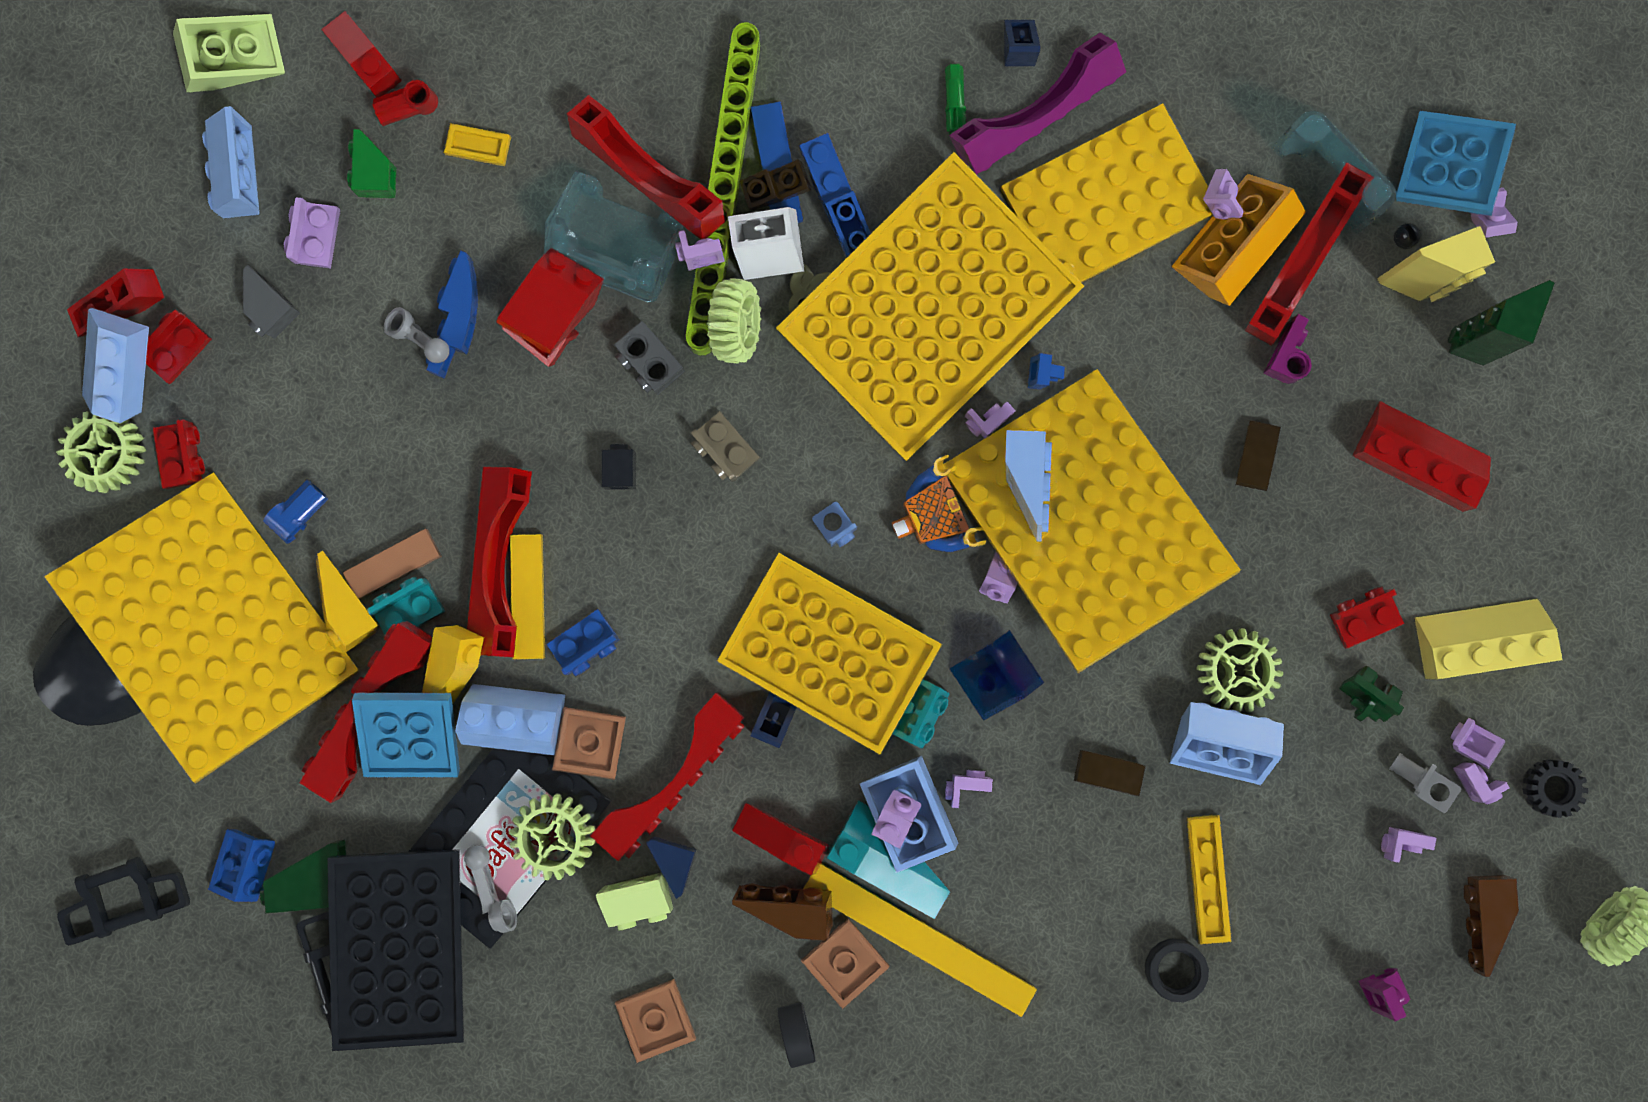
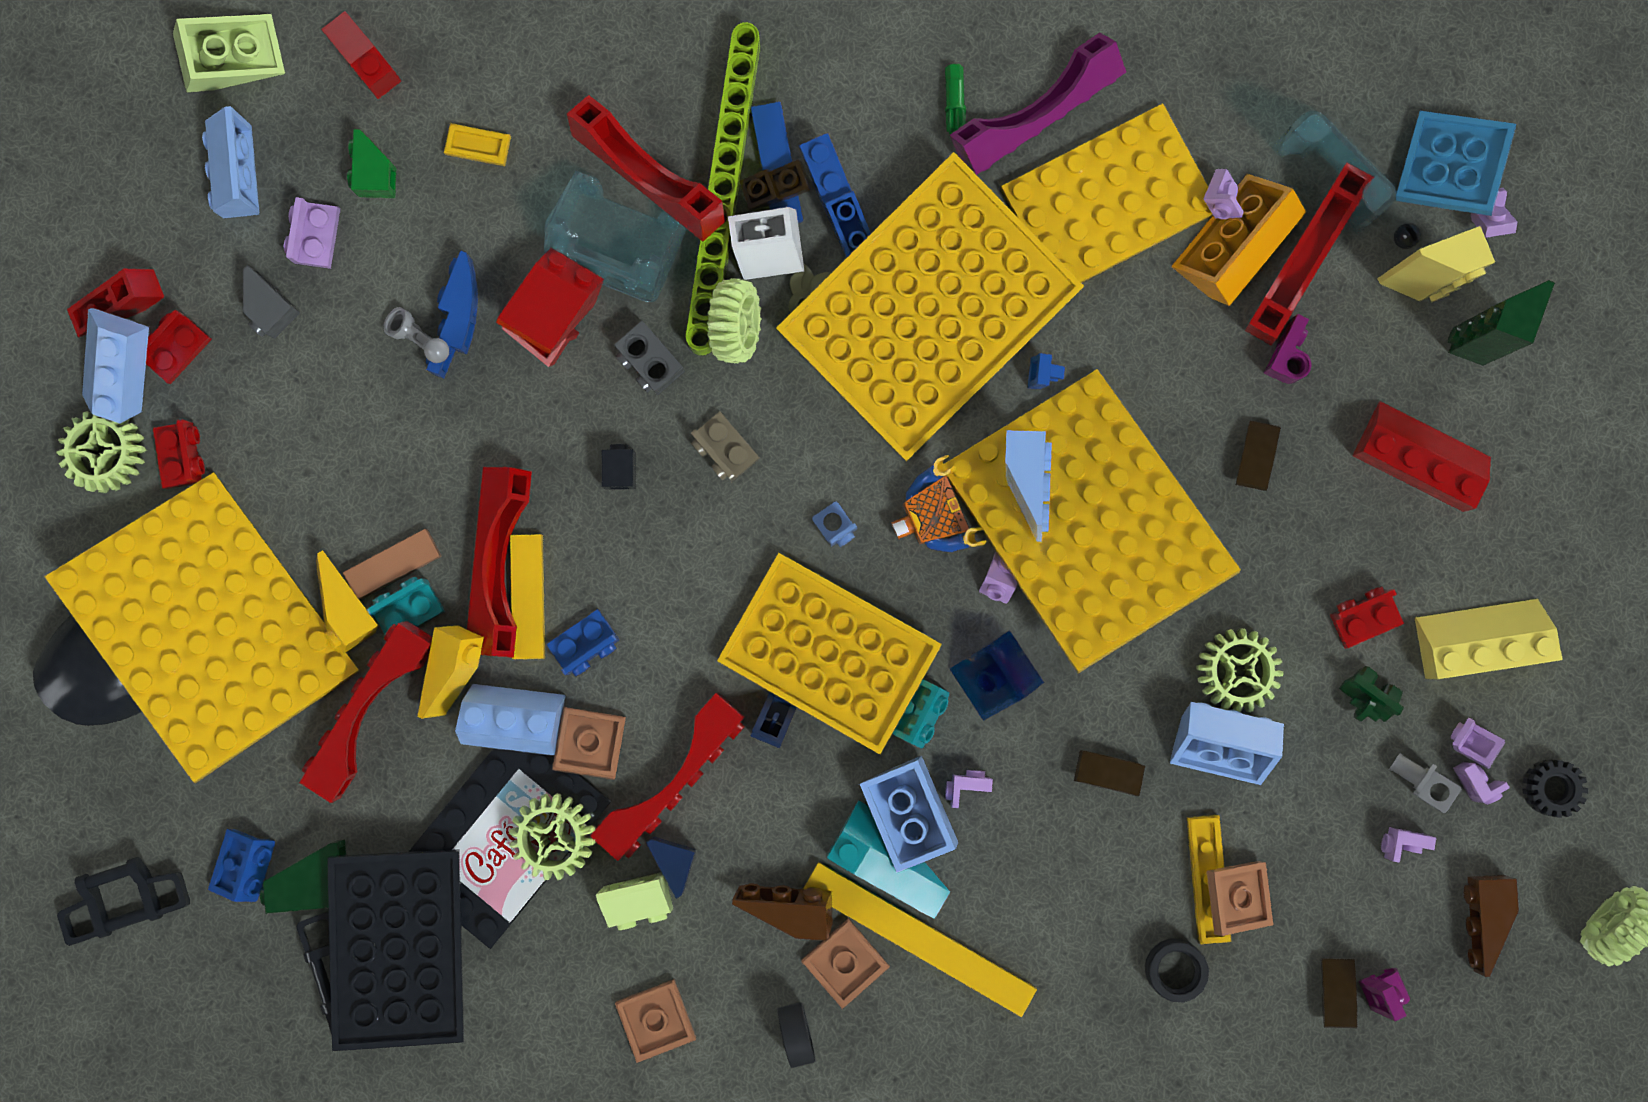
blue piece [263,480,328,544] -> none
dark azure plate [352,693,460,777] -> none
red piece [372,80,438,126] -> none
light grey piece [464,845,517,933] -> none
lavender bracket [675,230,725,270] -> none
red slope [732,803,830,876] -> none
lavender bracket [872,790,921,849] -> none
lavender bracket [965,402,1015,439] -> none
dark blue slope [1004,20,1040,66] -> none
none -> nougat plate [1207,861,1273,936]
none -> dark brown slope [1321,959,1357,1029]

